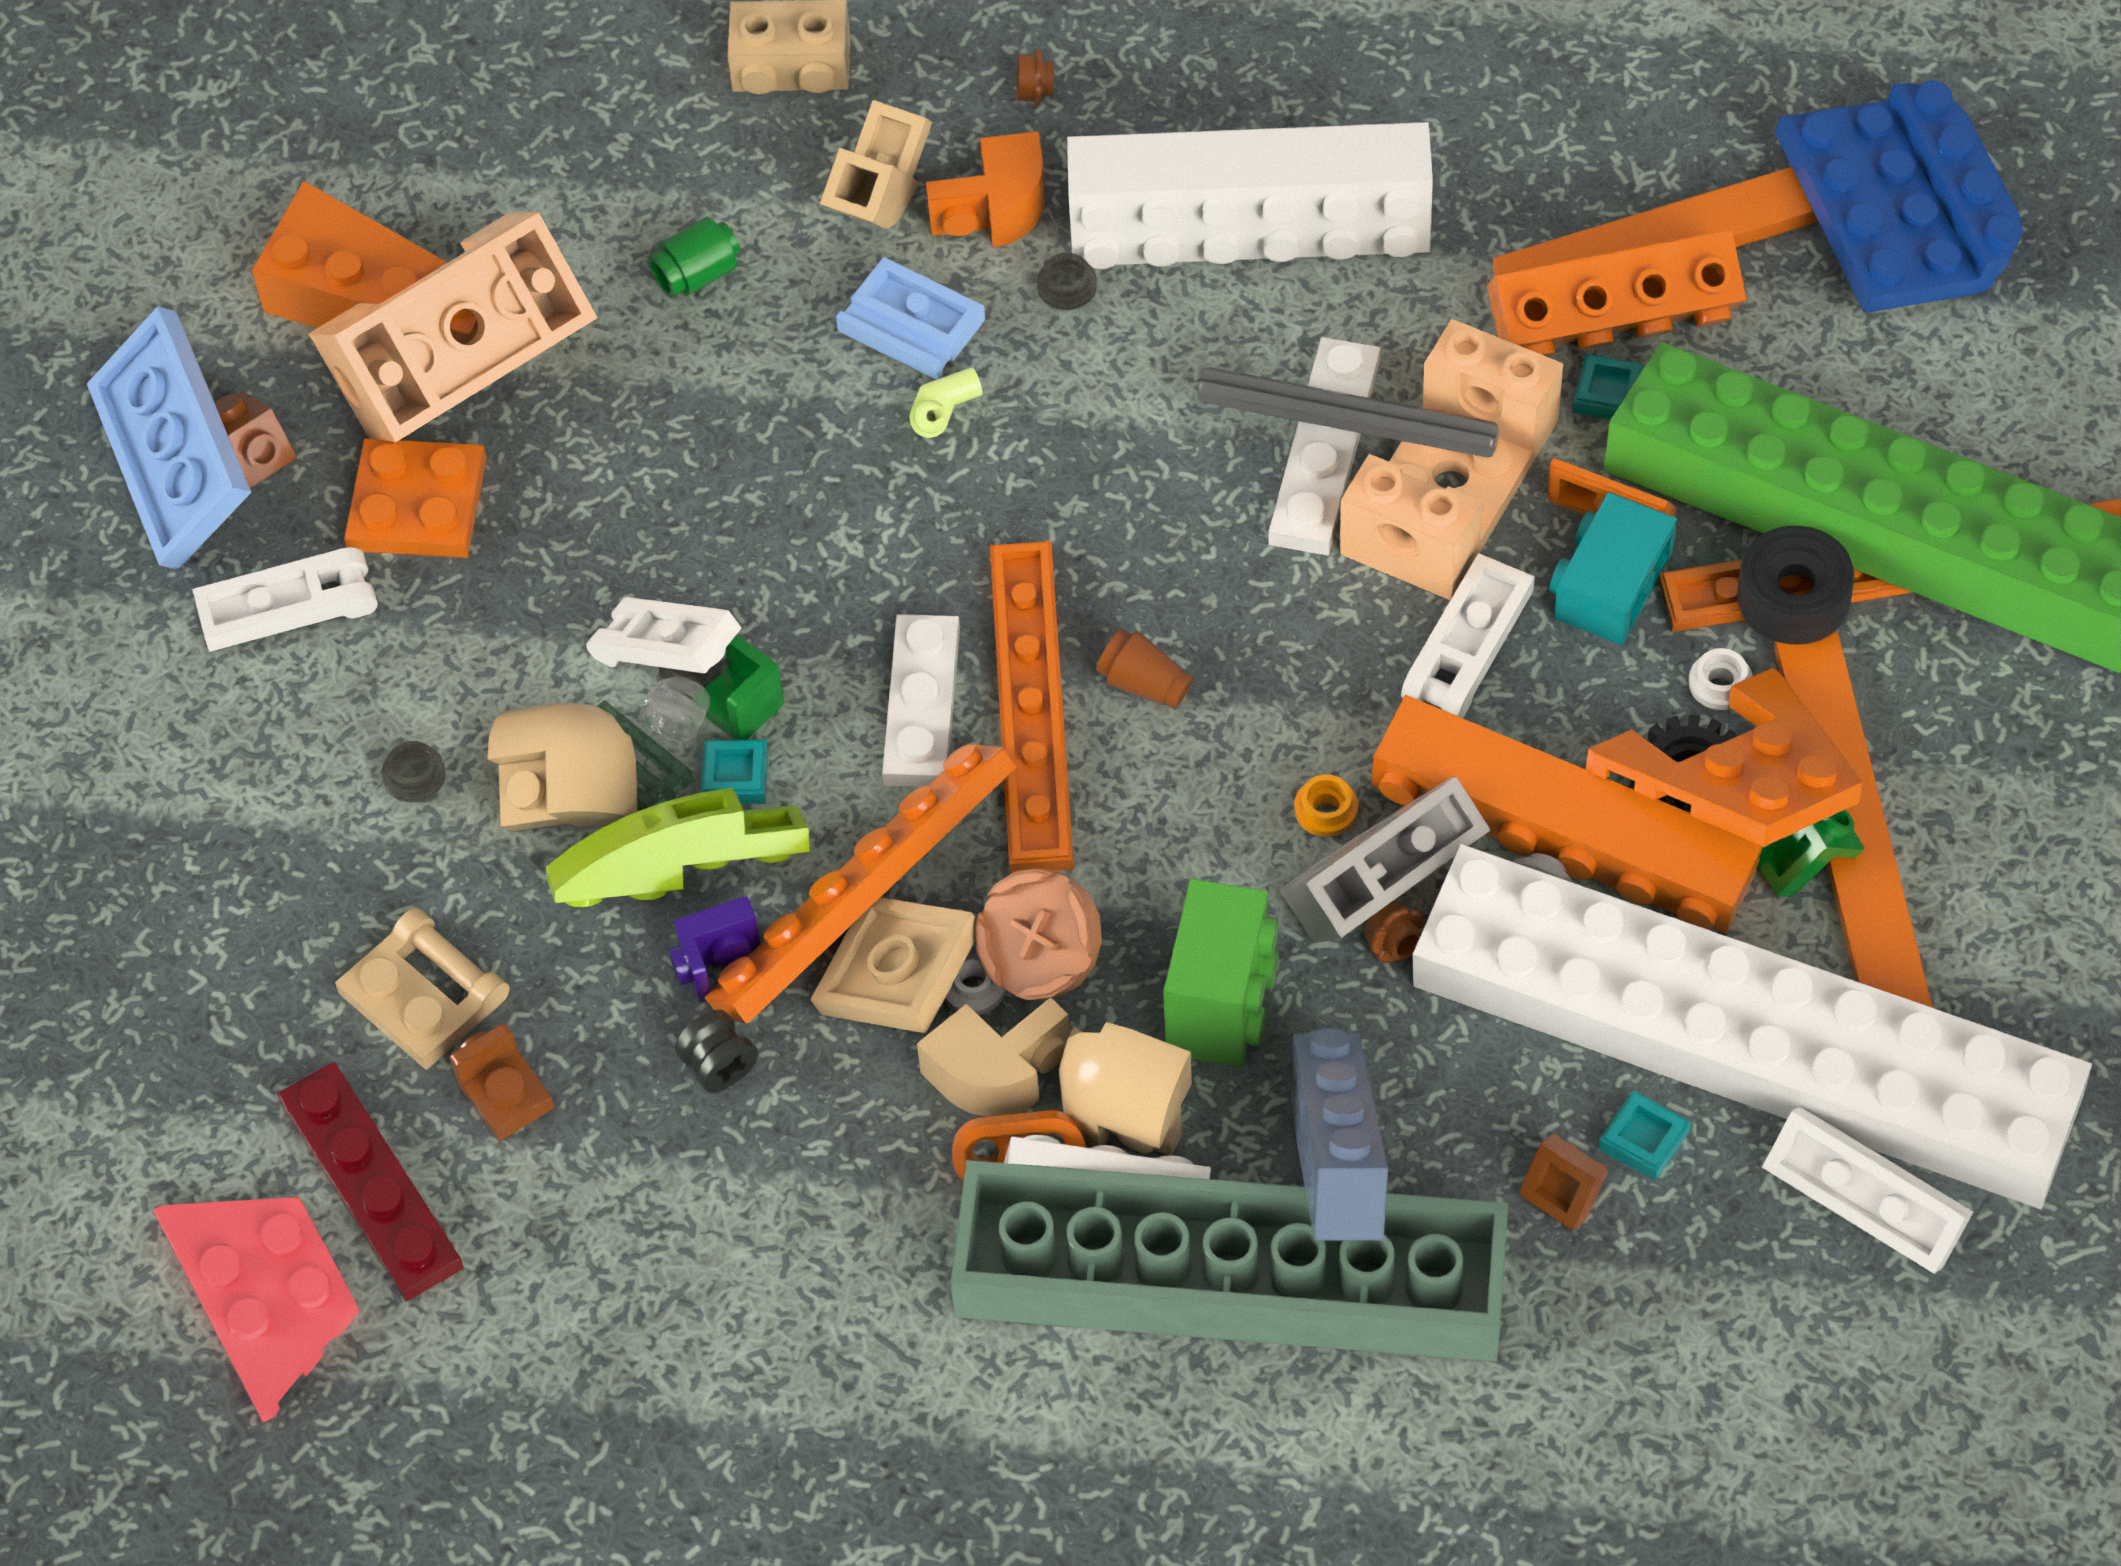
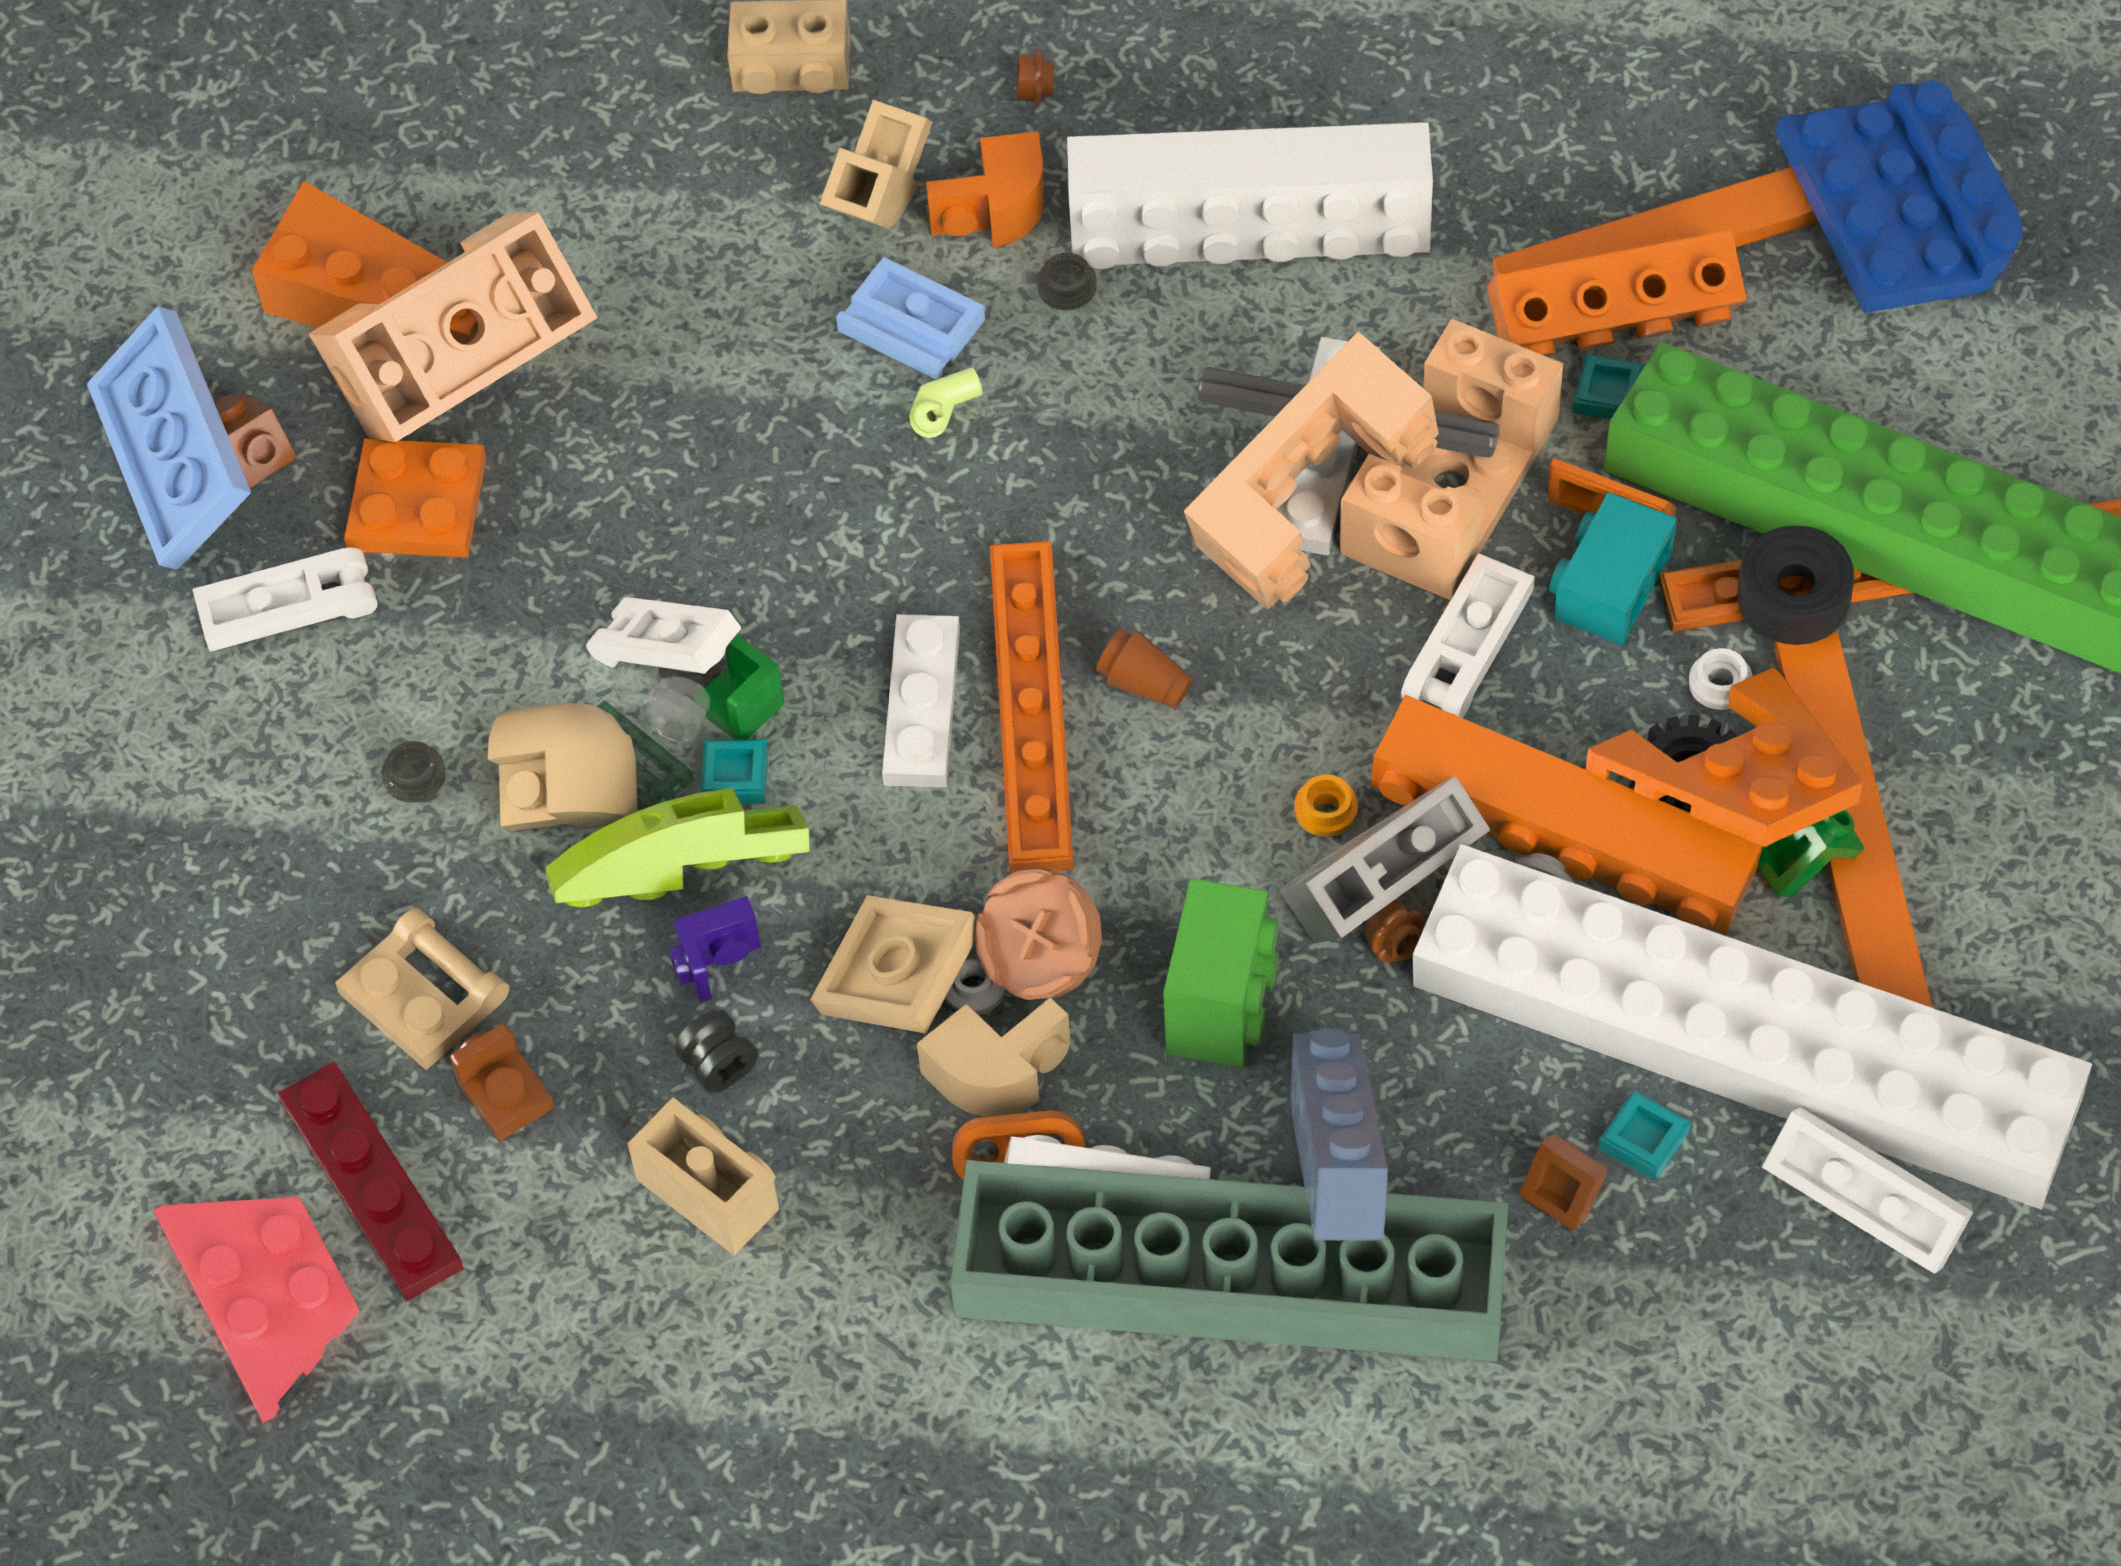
green brick [647,217,740,298] -> none
orange plate [704,743,1017,1024] -> none
tan brick [1059,1022,1192,1156] -> none
none -> tan brick [627,1097,779,1256]
none -> light nougat plate [1184,332,1439,610]

